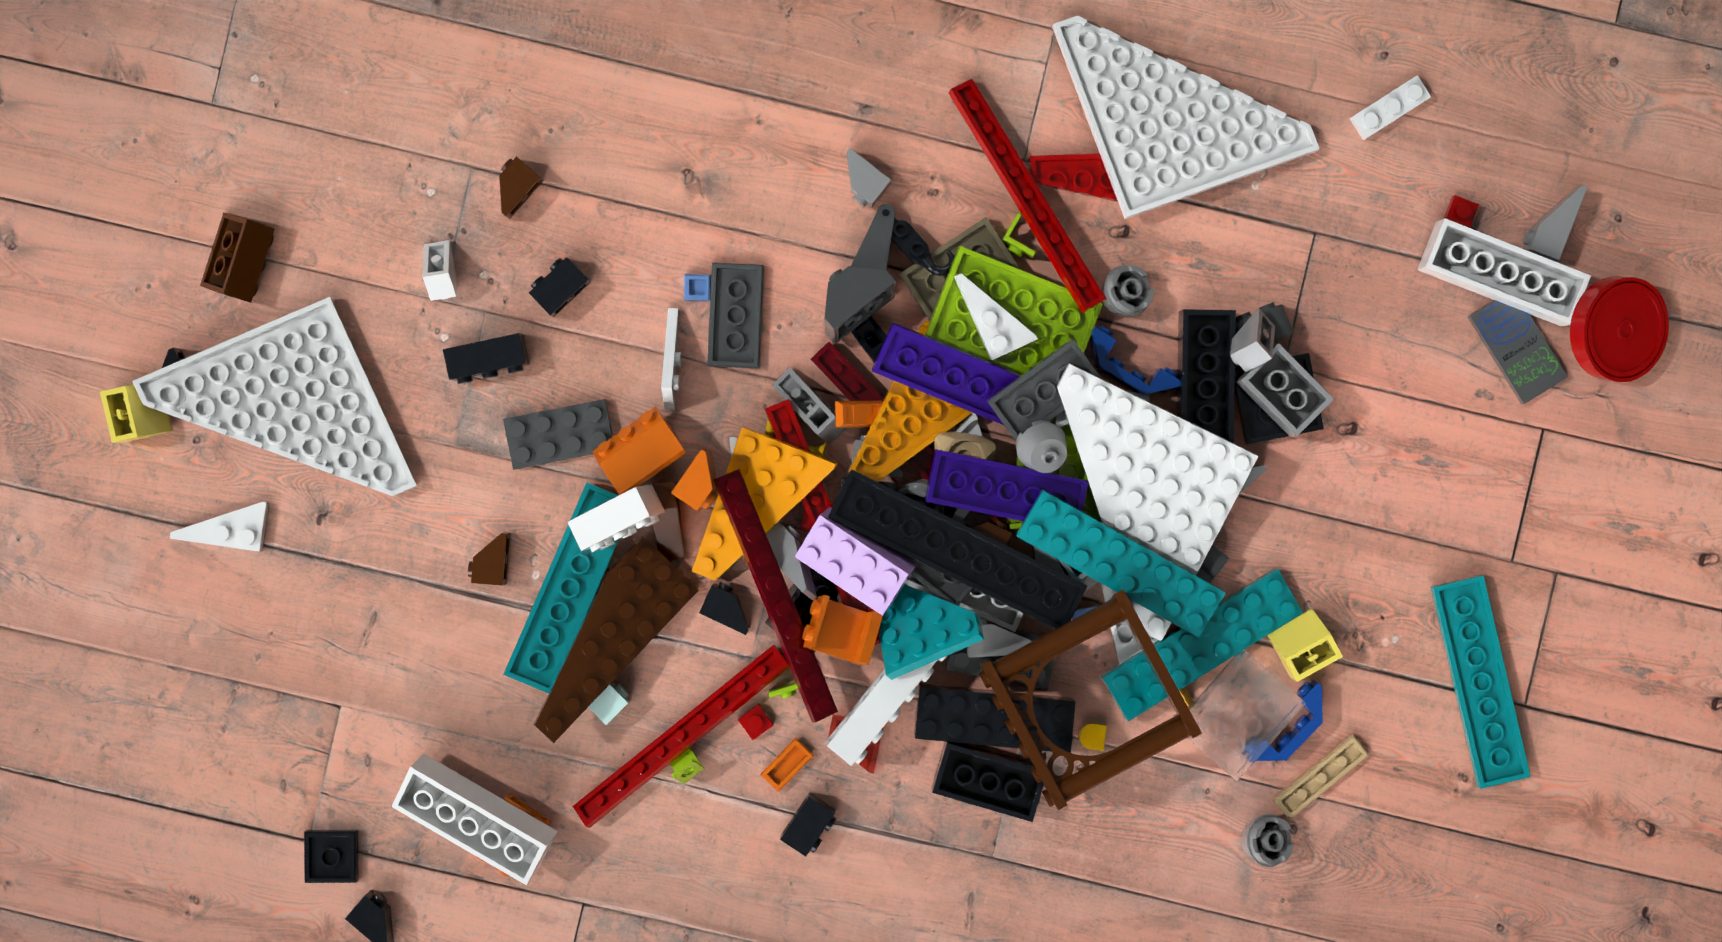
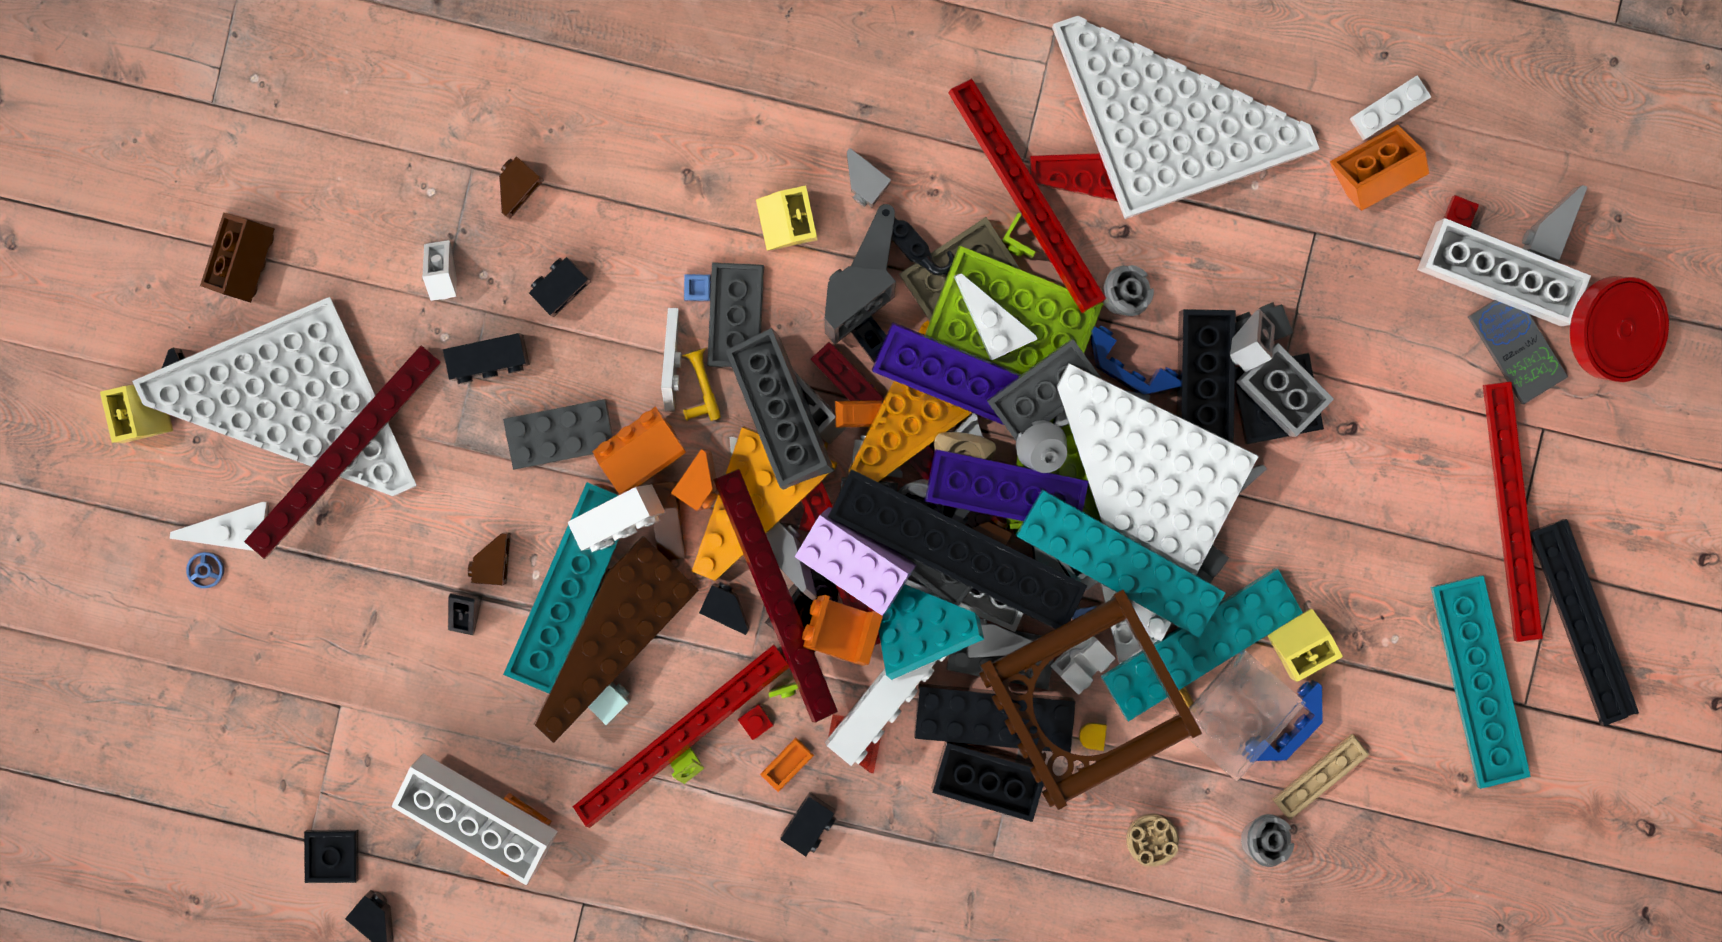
none -> medium blue piece [186,552,224,588]
none -> dark red plate [244,345,441,559]
none -> black slope [448,591,482,635]
none -> yellow piece [681,347,721,421]
none -> dark grey arch [726,328,835,490]
none -> light yellow slope [756,186,817,251]
none -> white brick [1051,636,1115,695]
none -> tan tile [1126,813,1179,866]
none -> orange slope [1330,124,1430,211]
none -> red plate [1483,382,1543,642]
none -> black plate [1530,519,1639,726]

